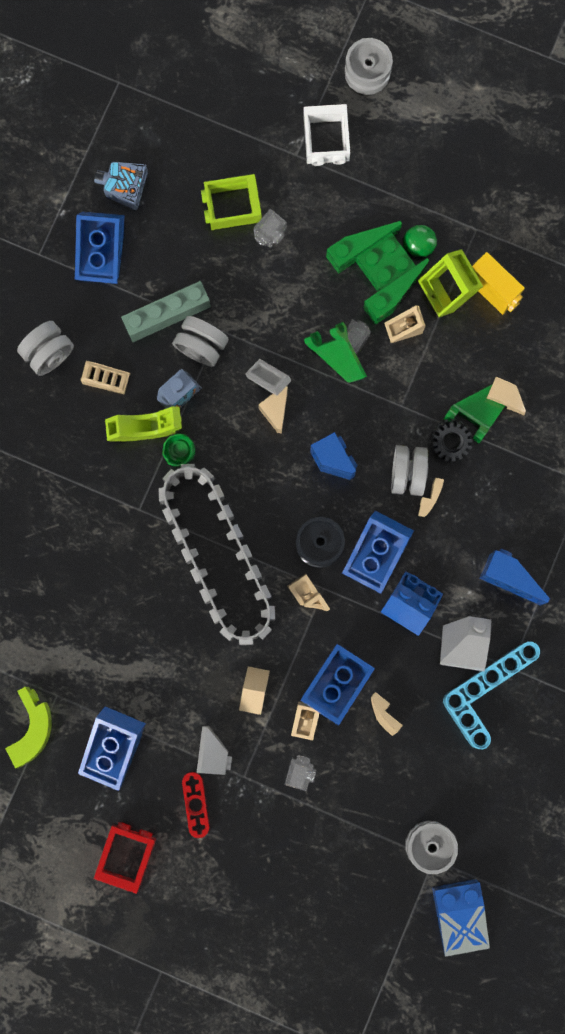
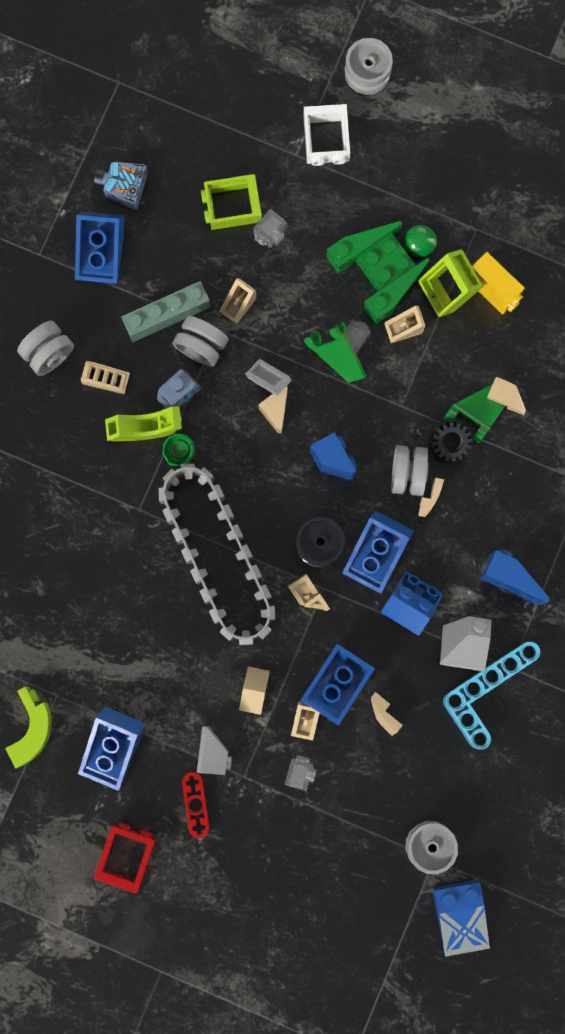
none -> tan slope [219,278,256,324]

